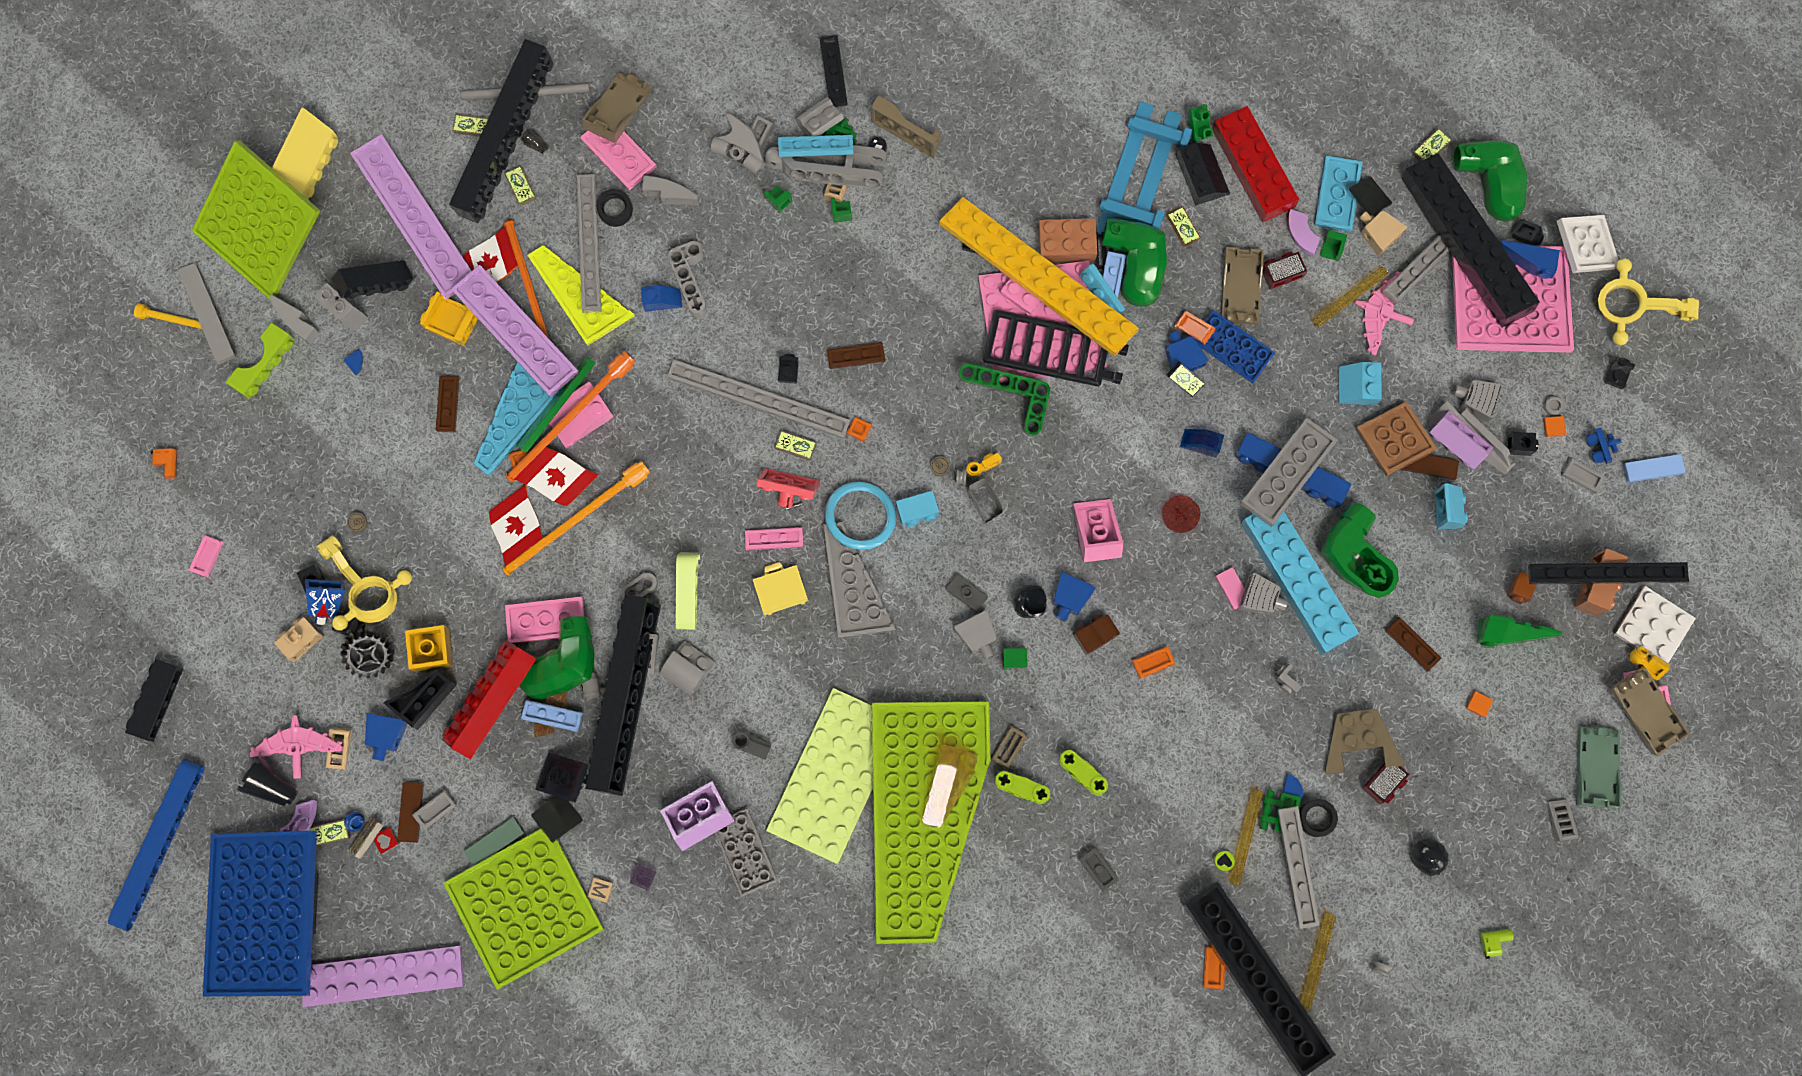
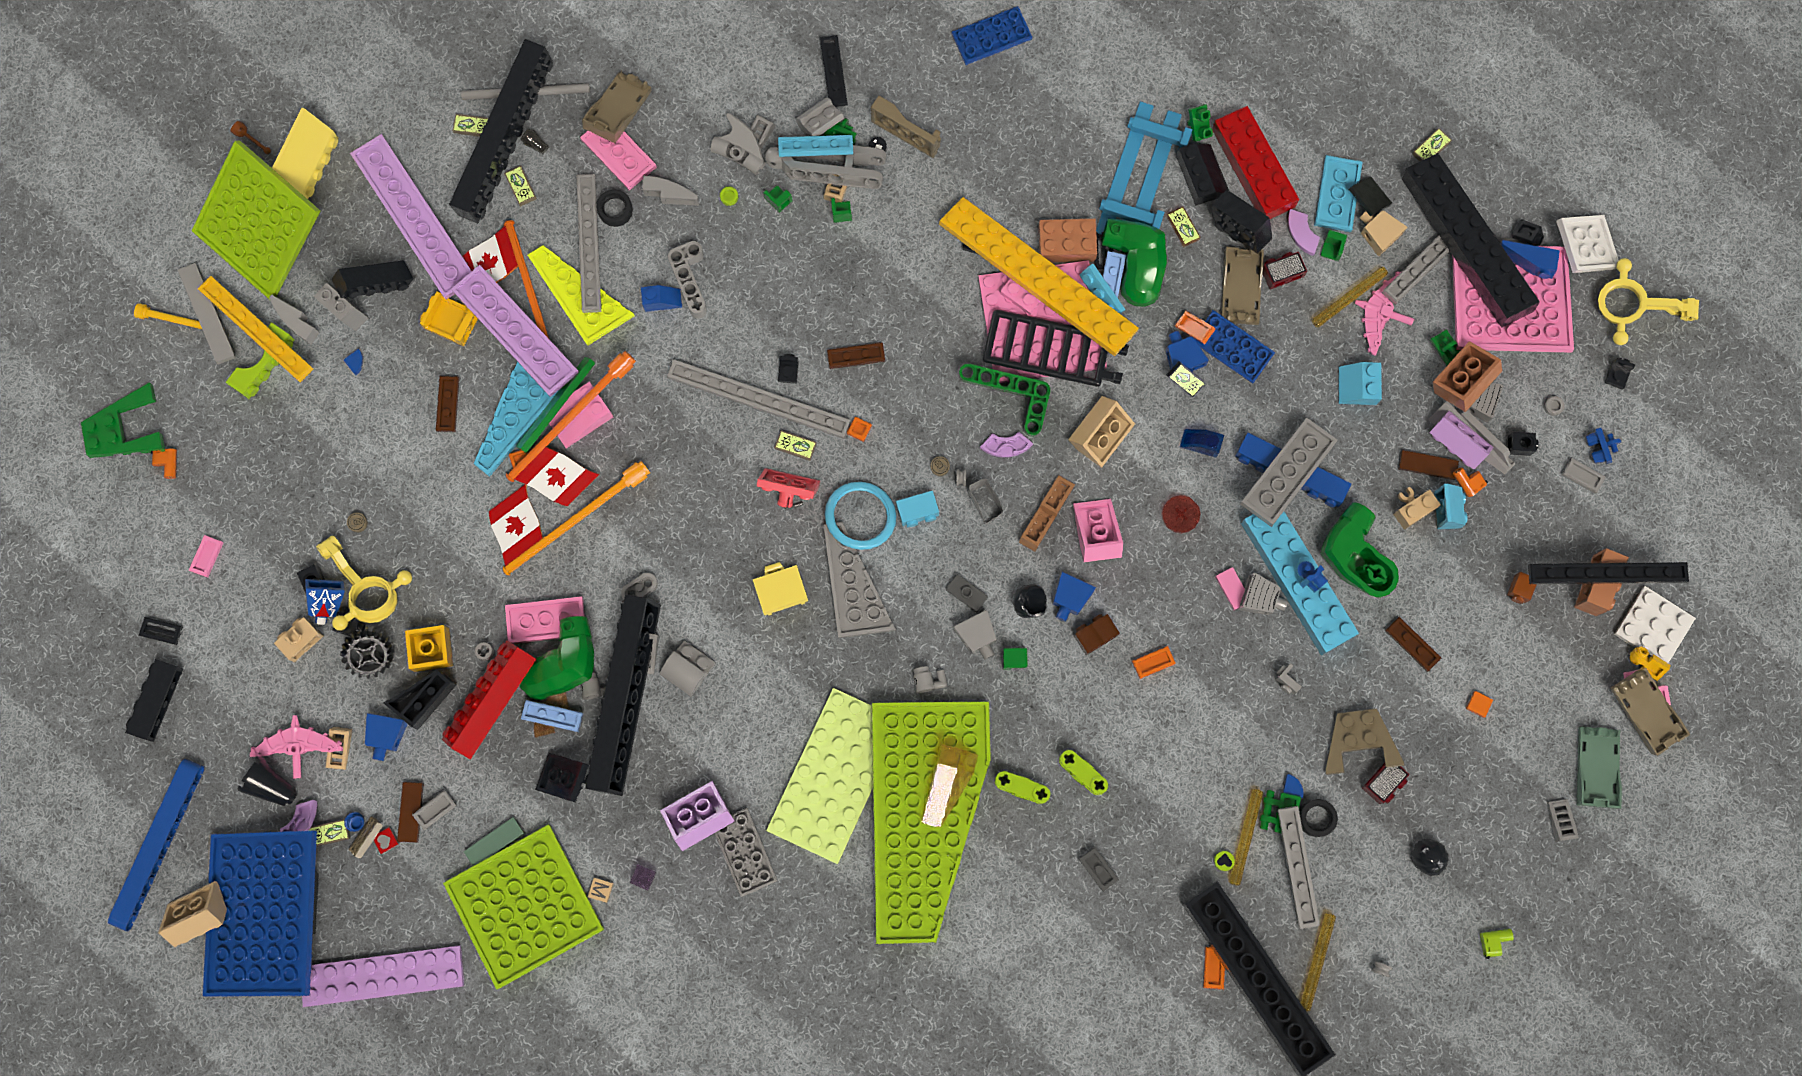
pearl dark grey piece [531,797,583,843] -> none
yellowish green beam [676,552,700,630] -> none
dark grey piece [732,732,772,760] -> none
bright pink tile [745,527,803,550] -> none
yellow plate [966,453,1002,478] -> none
dark tan tile [991,726,1028,769] -> none
medium nougat plate [1356,402,1437,477] -> none
green piece [1454,140,1527,222] -> none
green wedge [1477,614,1562,648] -> none
orange tile [1543,416,1566,437] -> none
light blue tile [1623,454,1686,483] -> none
none -> green wing [81,383,165,458]
none -> black tile [139,617,183,645]
none -> tan slope [158,881,227,947]
none -> yellow tile [198,276,313,383]
none -> dark orange hinge [231,121,271,154]
none -> light grey bush [475,642,494,661]
none -> lime tile [720,187,739,206]
none -> light grey piece [913,666,947,693]
none -> blue tile [951,6,1032,65]
none -> lavender tile [980,432,1033,457]
none -> medium nougat slope [1019,475,1075,552]
none -> tan slope [1068,396,1135,468]
none -> black brick [1212,190,1272,254]
none -> blue hips [1297,561,1328,593]
none -> tan brick [1393,487,1441,530]
none -> green hips [1430,329,1461,366]
none -> nougat brick [1433,341,1502,412]
none -> orange piece [1453,467,1488,497]

